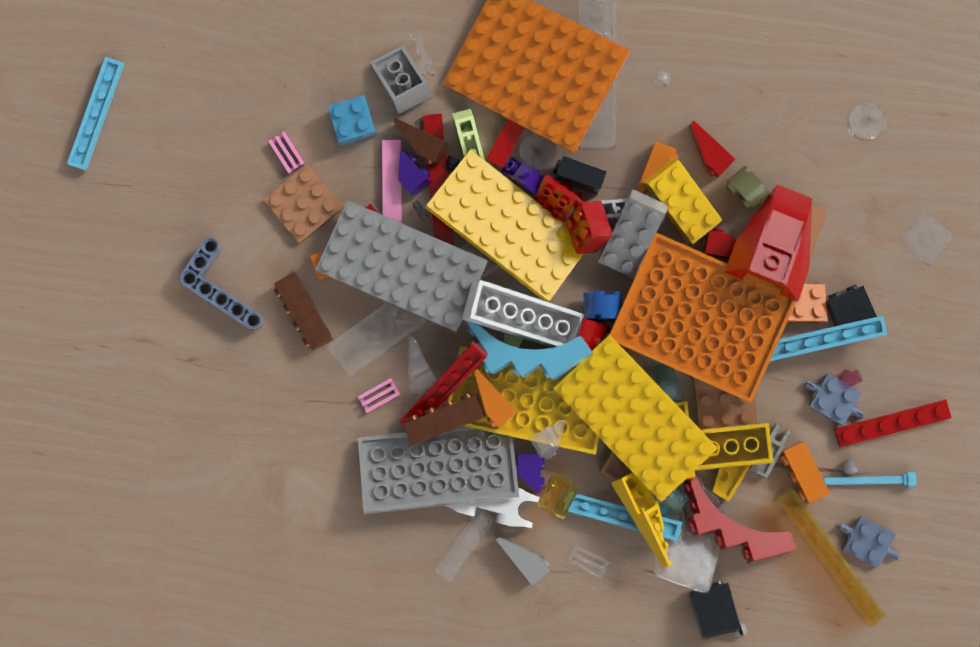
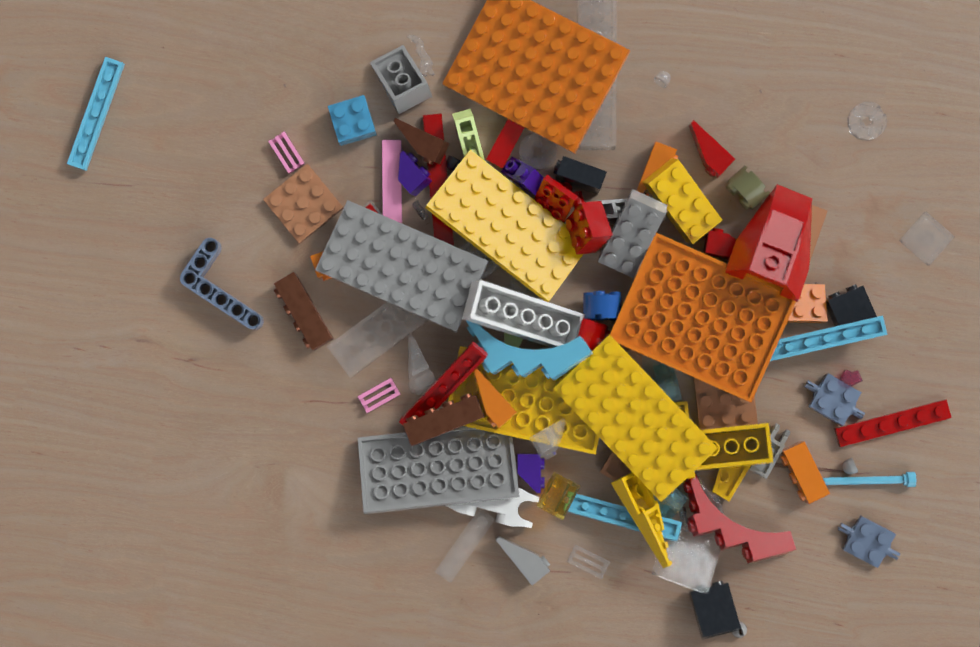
clear yellow brick [773,488,886,628] -> none

